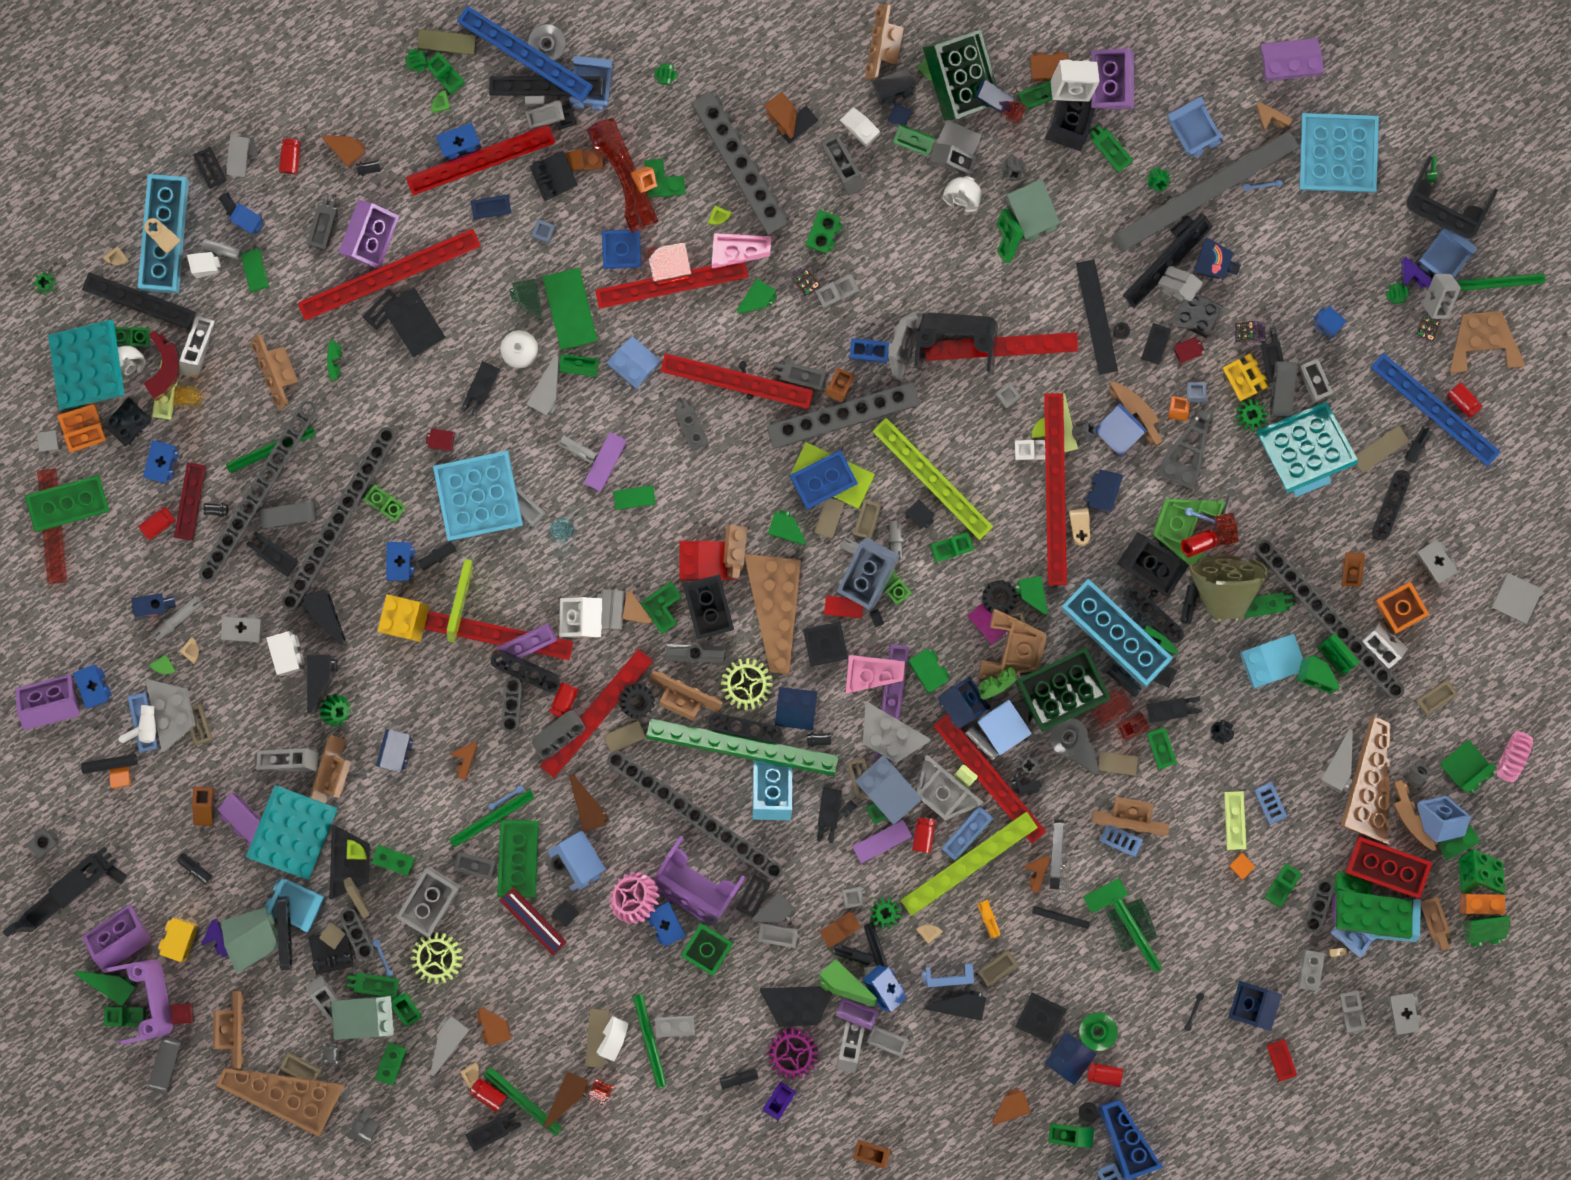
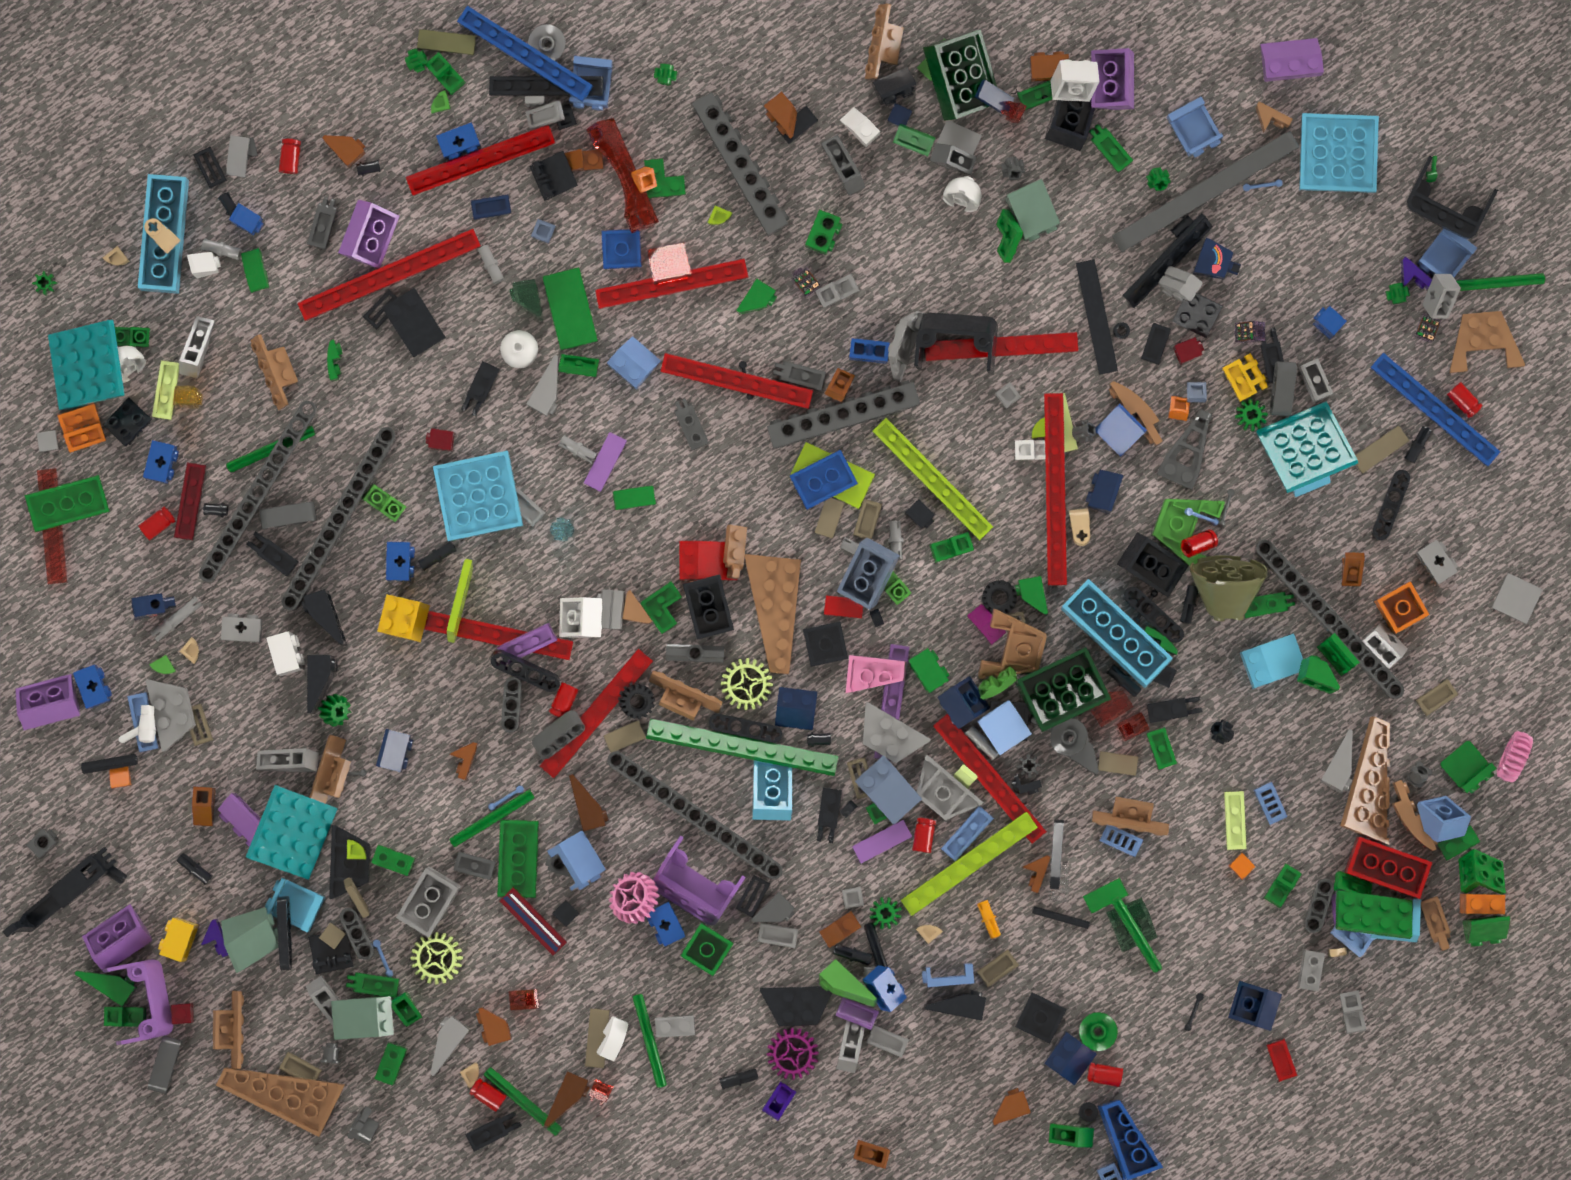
black tile [82,272,196,330] -> none
dark red arch [144,330,180,401] -> none
bright pink wing [712,234,771,268] -> none
green slope [768,510,806,546] -> none
clear red brick [1214,513,1239,545] -> none
light grey brick [1388,992,1422,1035] -> none
none -> light grey pin [478,245,504,284]
none -> clear red slope [509,988,540,1010]

